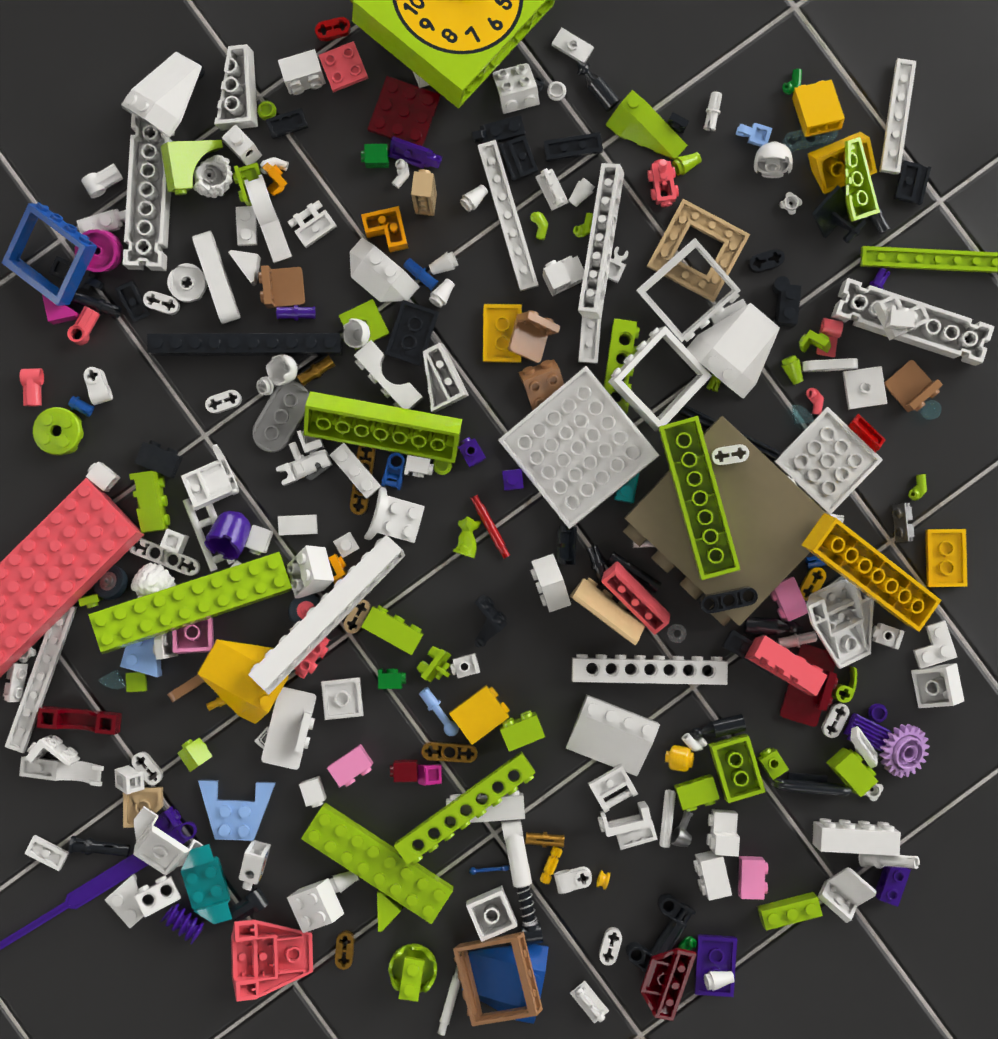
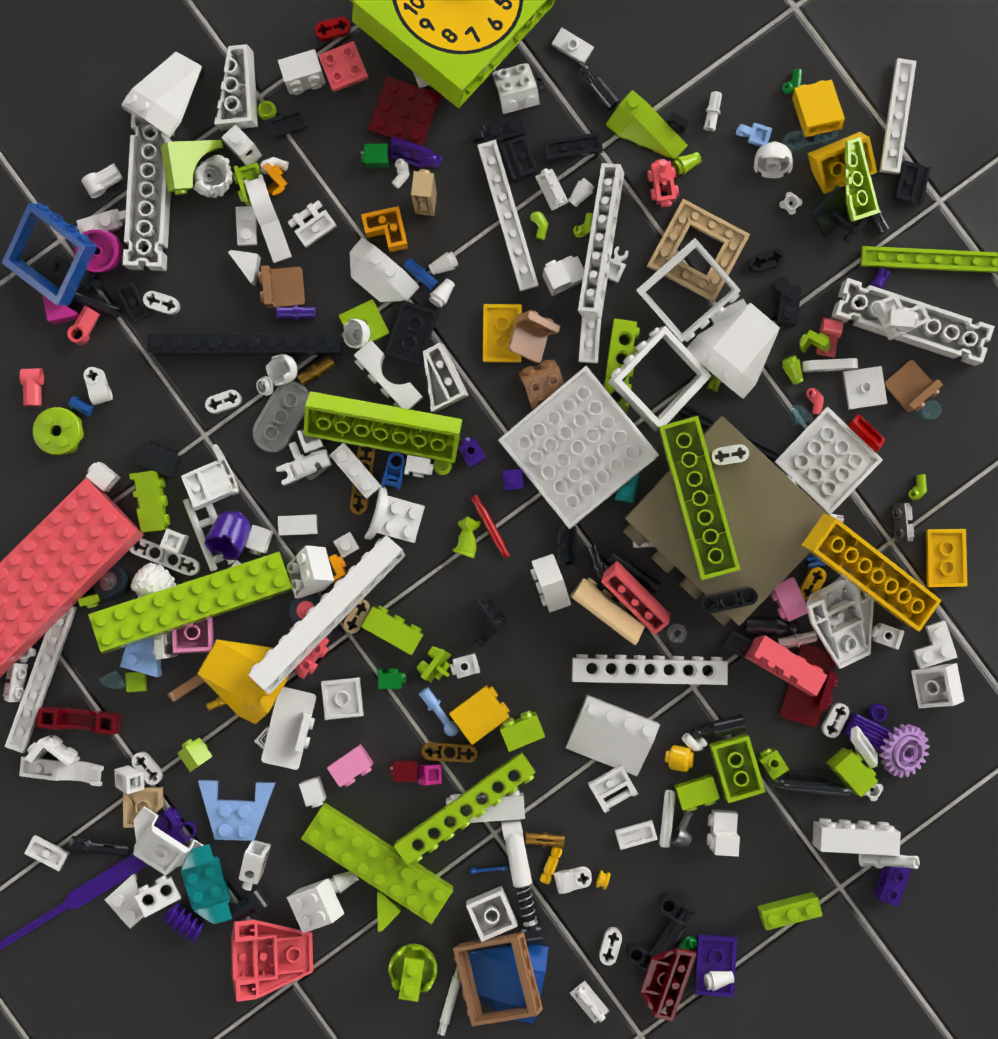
white plate [167,263,207,303] -> none
white beam [192,230,241,324] -> none
pearl gold beam [335,930,354,970] -> none
white cone [460,184,488,212] -> none
white plate [547,81,566,101] -> none
white panel [597,801,653,837] -> none
white brick [693,850,732,901] -> none
bright pink brick [738,856,768,900] -> none
white bracket [818,867,877,923] -> none
lime panel [832,666,857,703] -> none

